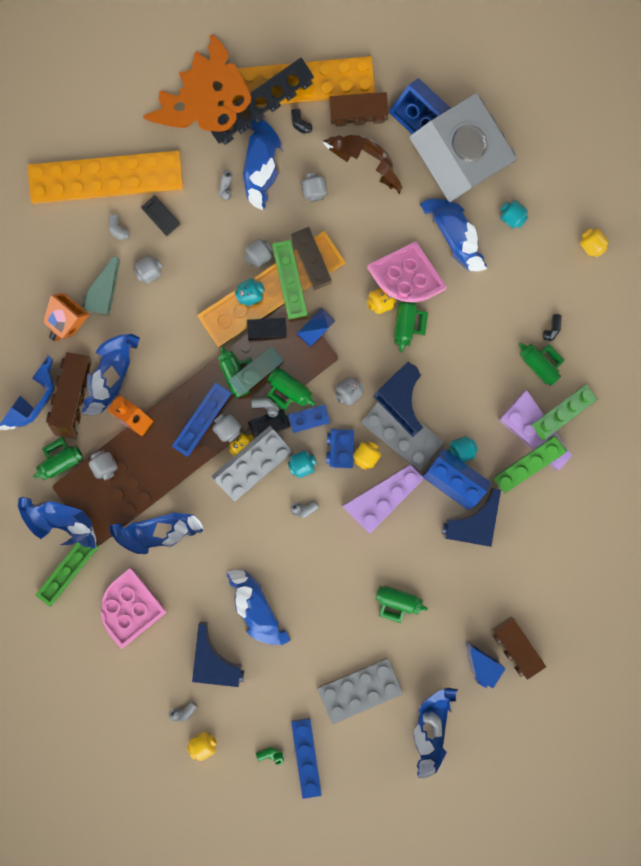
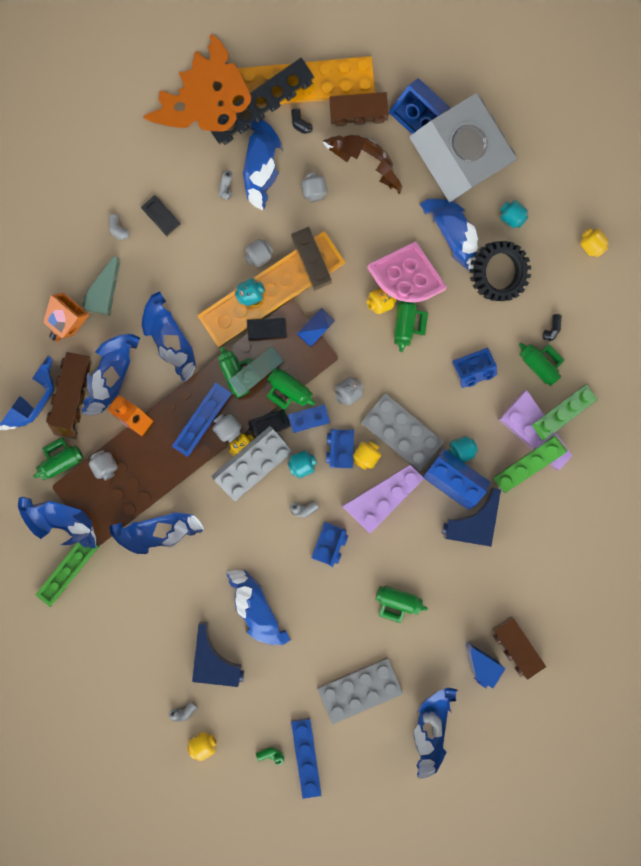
light orange plate [28,151,184,204] -> none
bright pink plate [101,567,167,649] -> none
light grey head [133,255,163,284] -> none
light grey arm [252,398,279,417] -> none
bright green plate [272,240,307,320] -> none
dark blue arch [373,361,423,437] -> none
none -> blue animal [141,291,196,382]
none -> blue bracket [311,522,349,567]
none -> blue bracket [452,348,497,388]
none -> black tyre [470,241,531,301]

